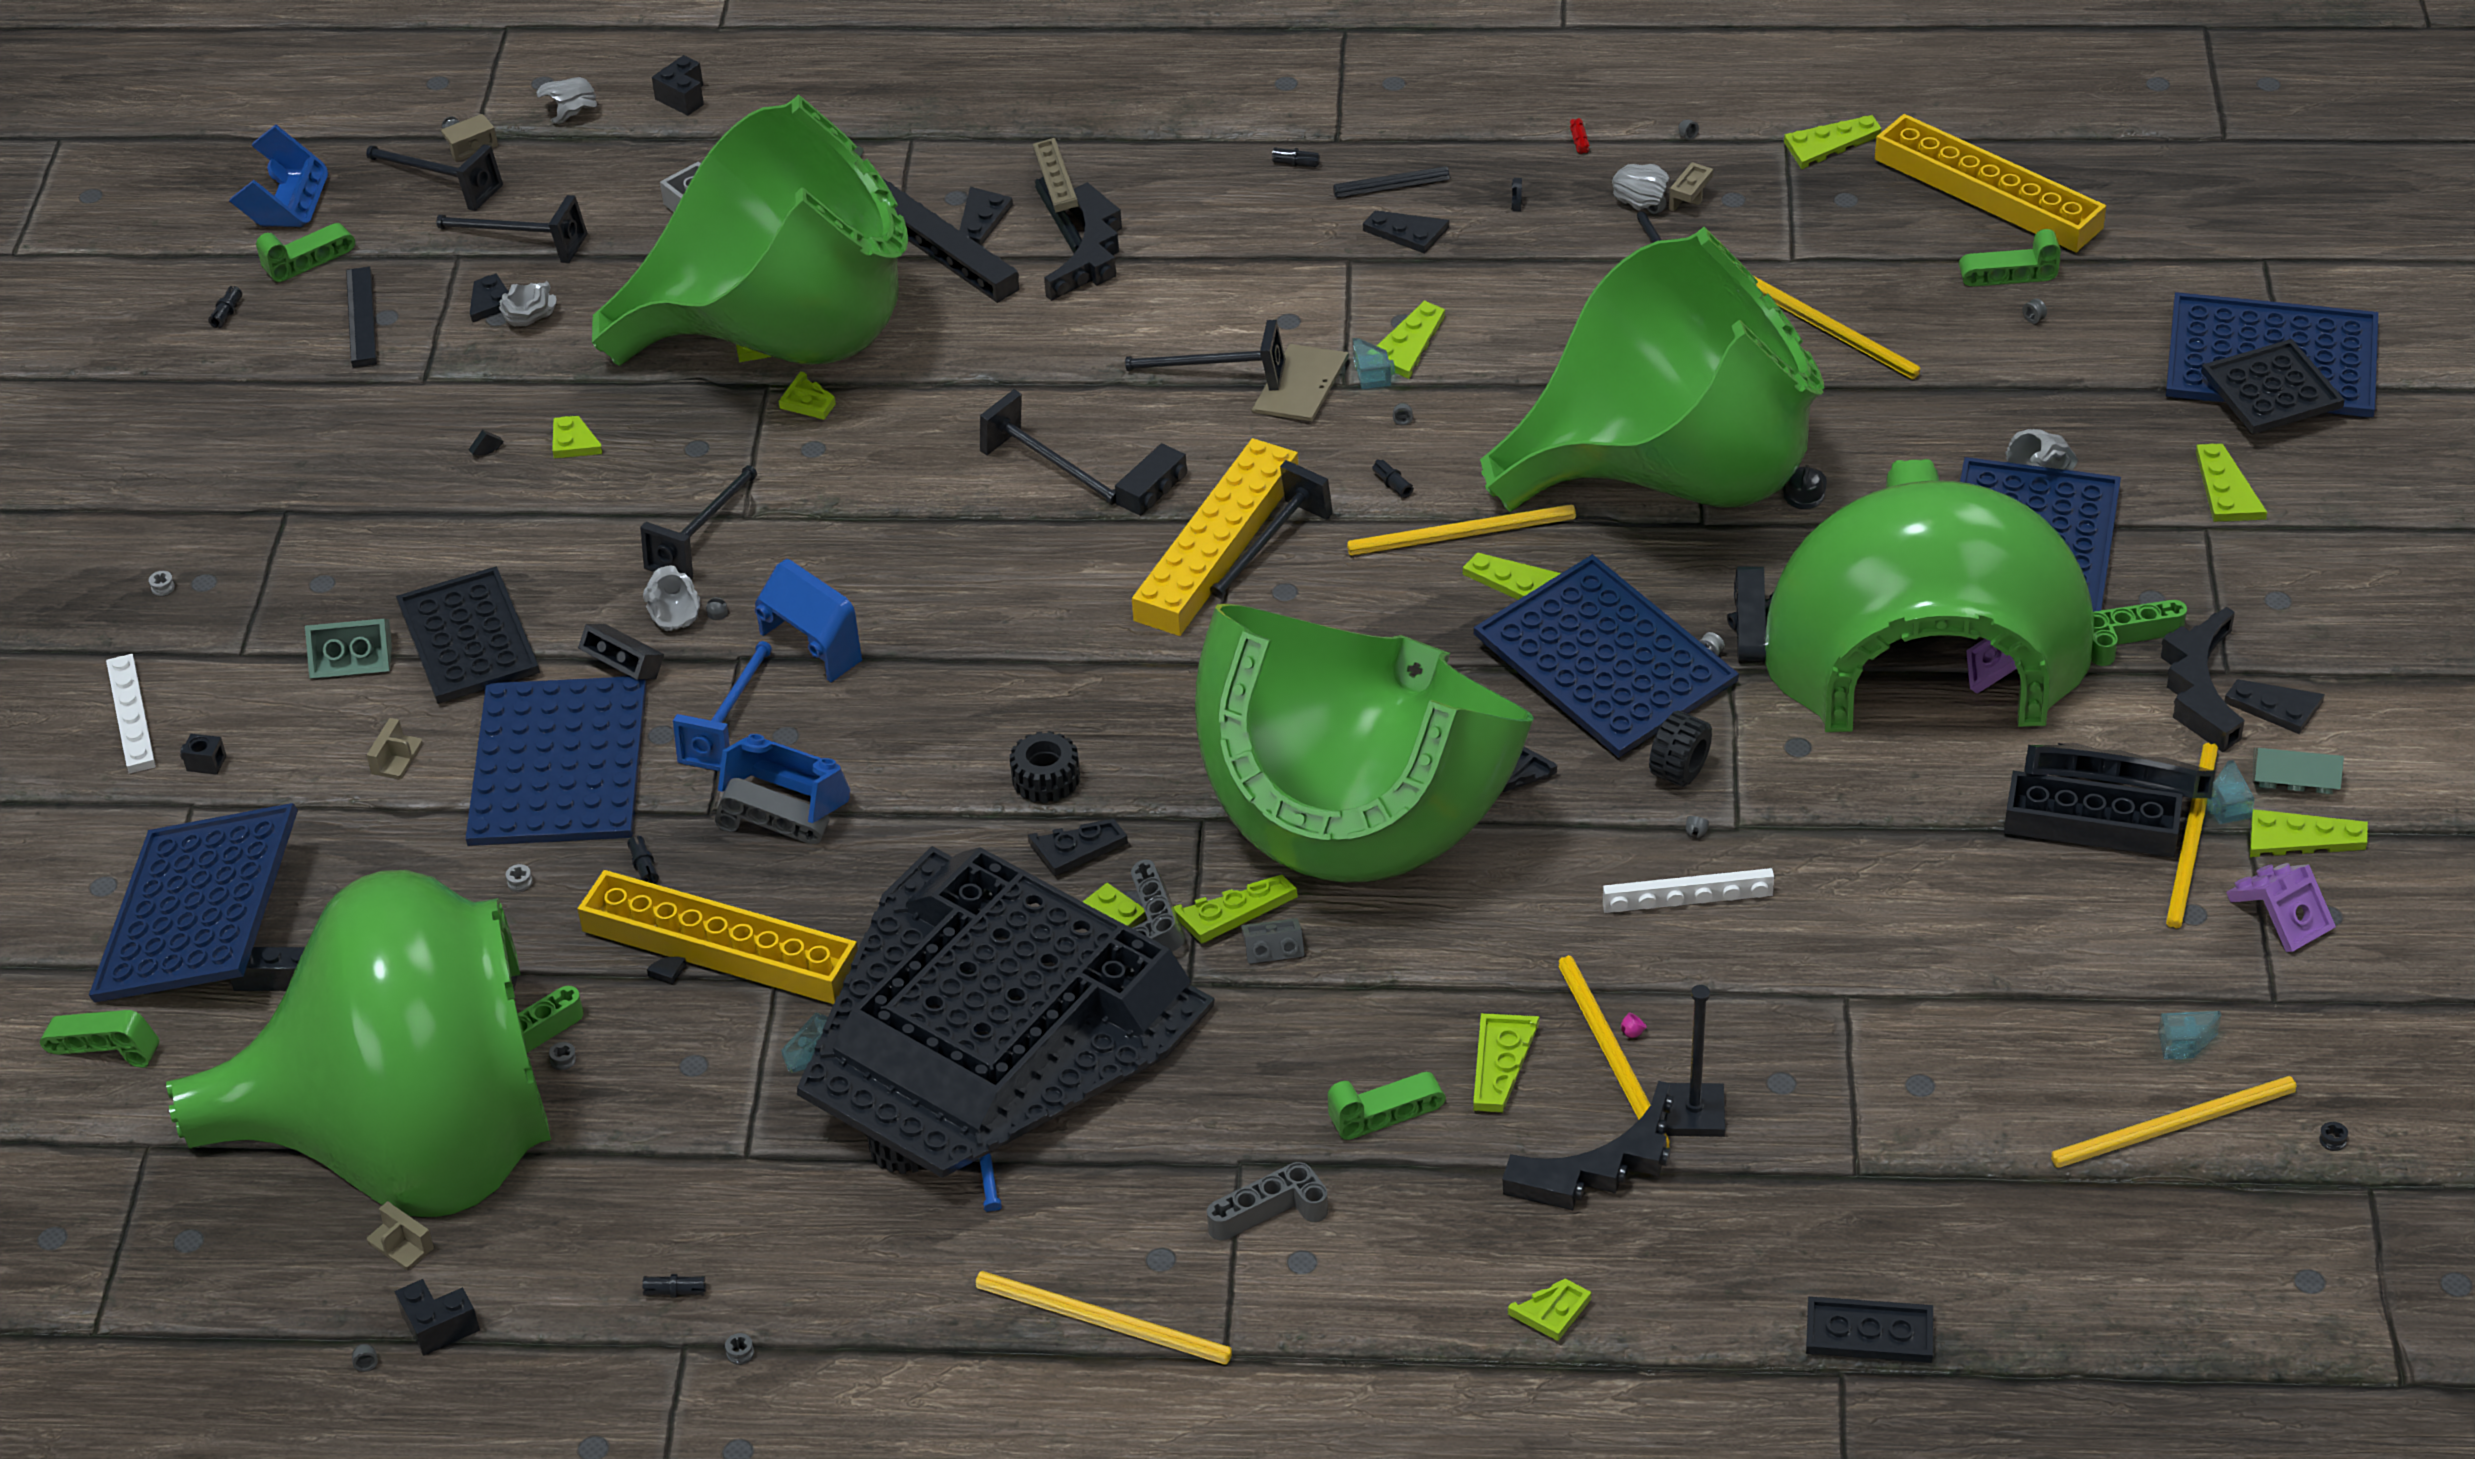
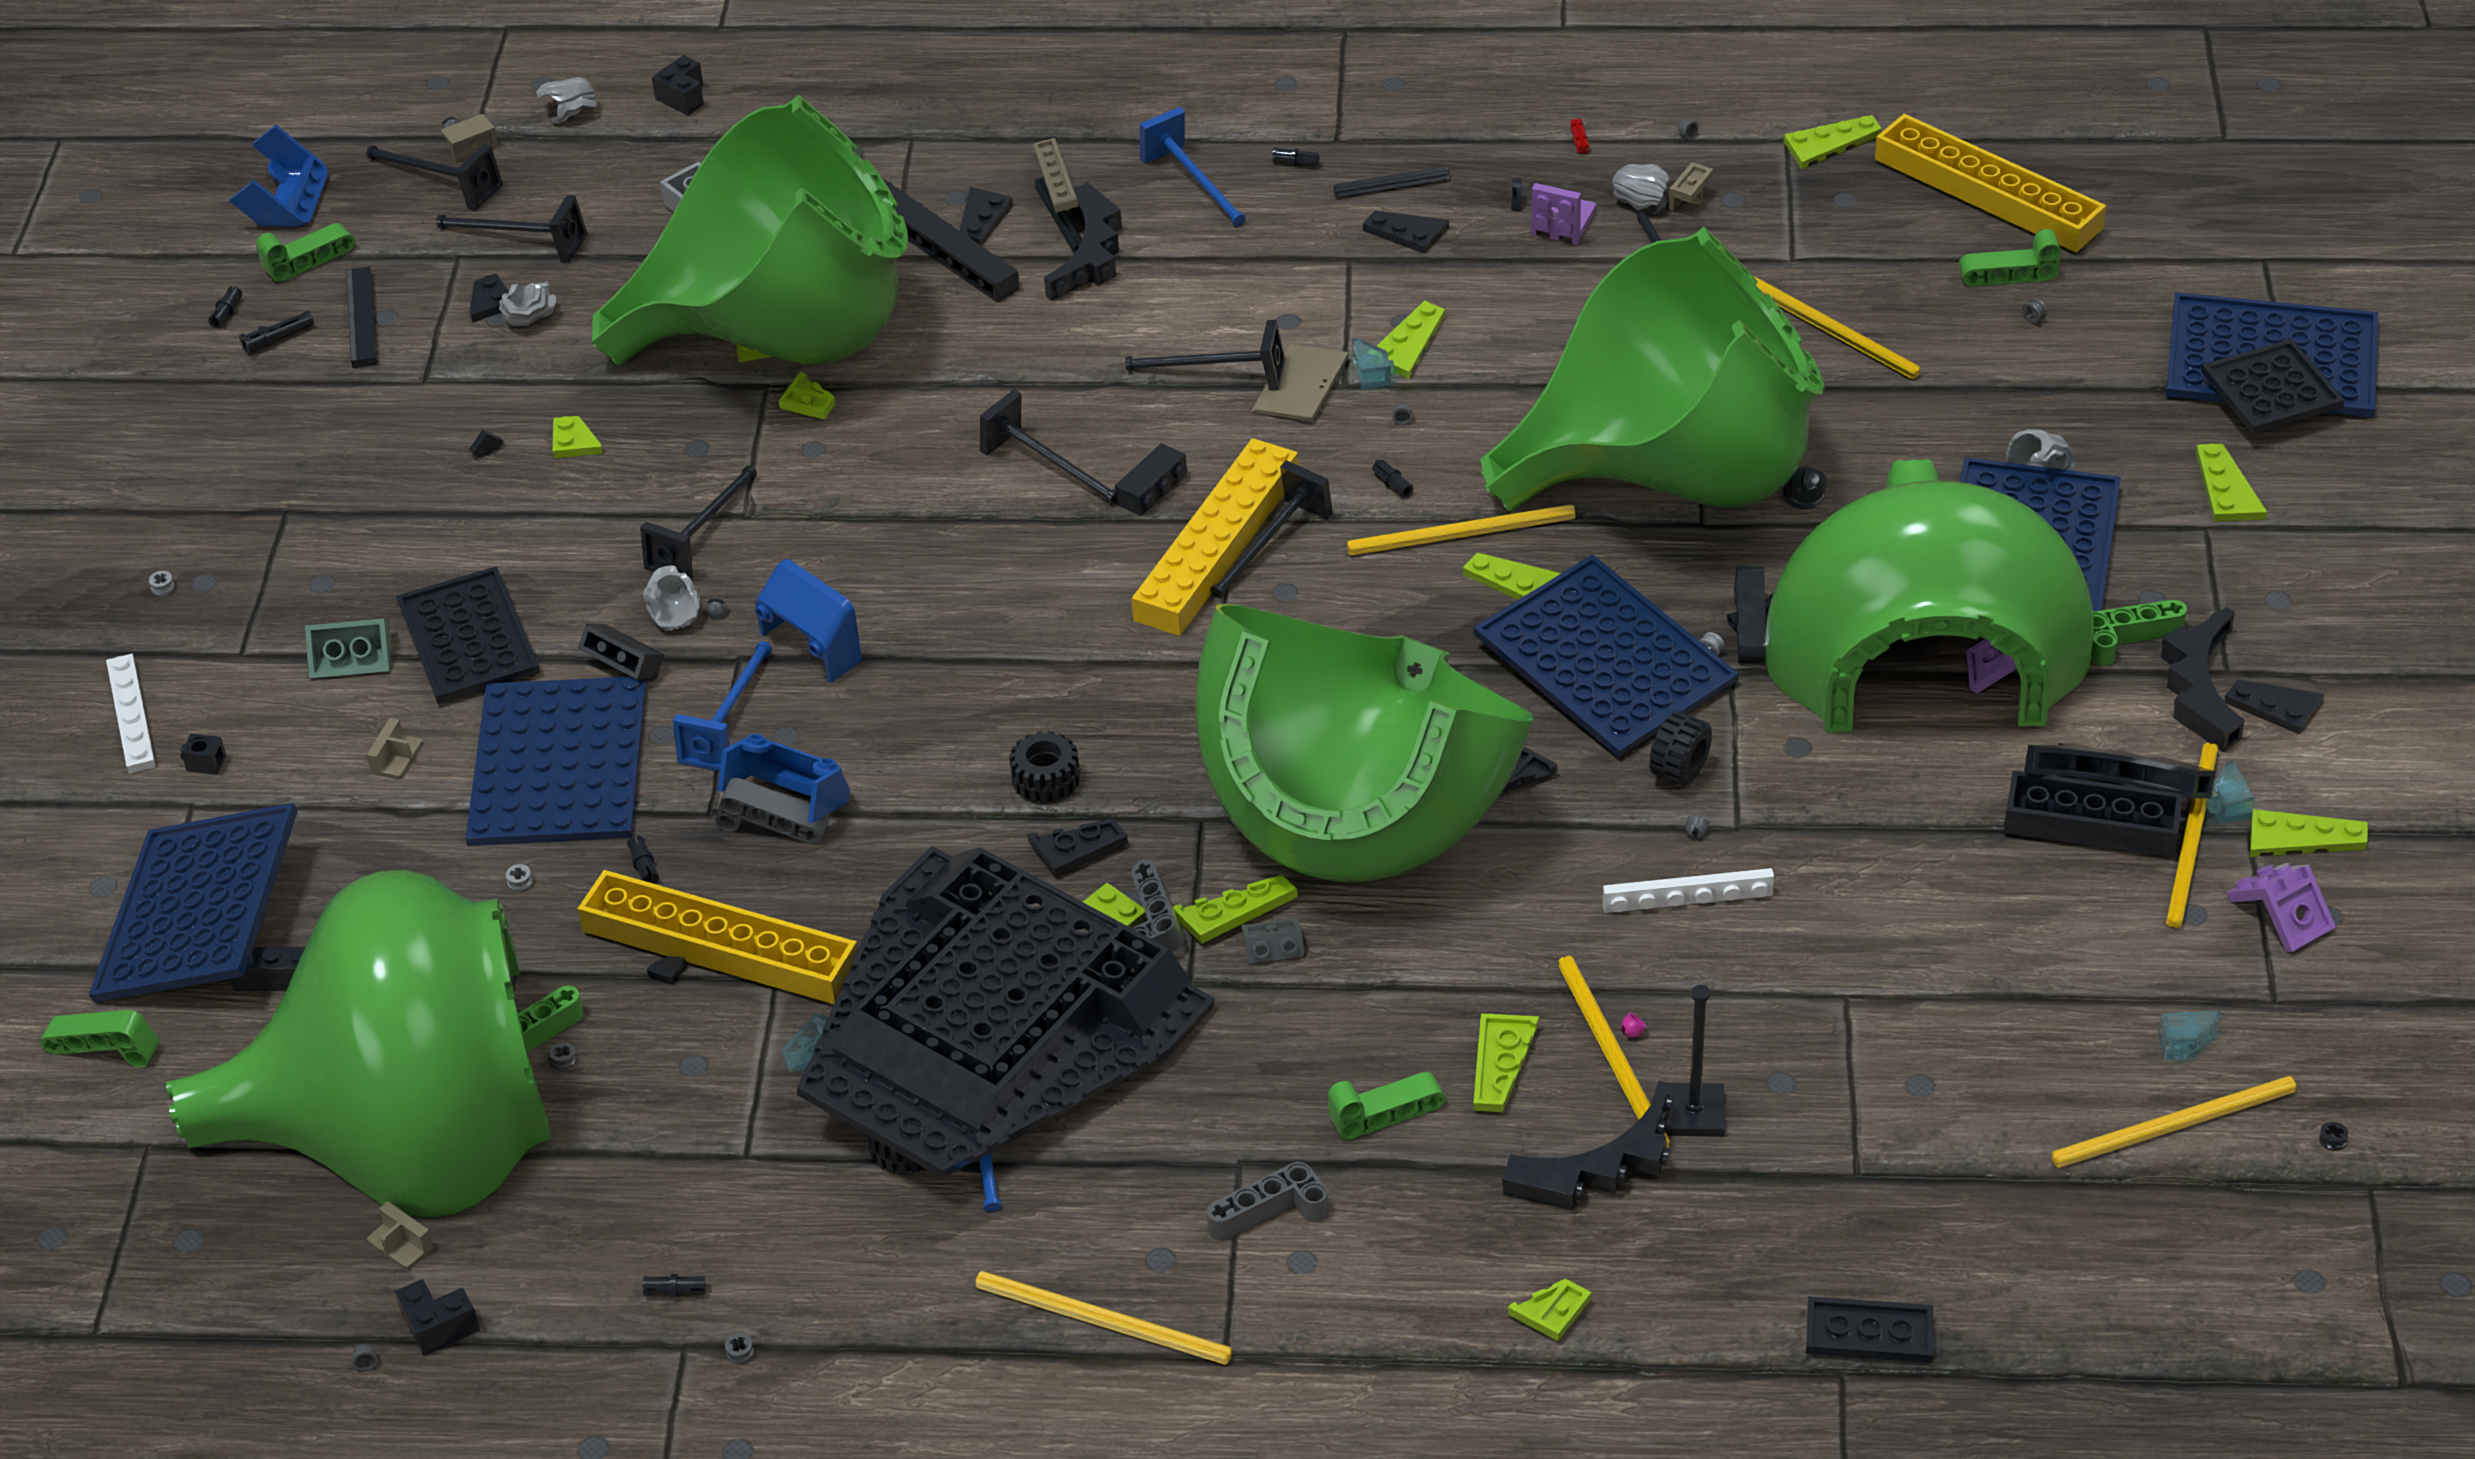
sand green slope [2253,747,2344,794] -> none
none -> black pin [239,311,314,355]
none -> blue tile [1140,107,1246,226]
none -> medium lavender bracket [1531,183,1596,245]

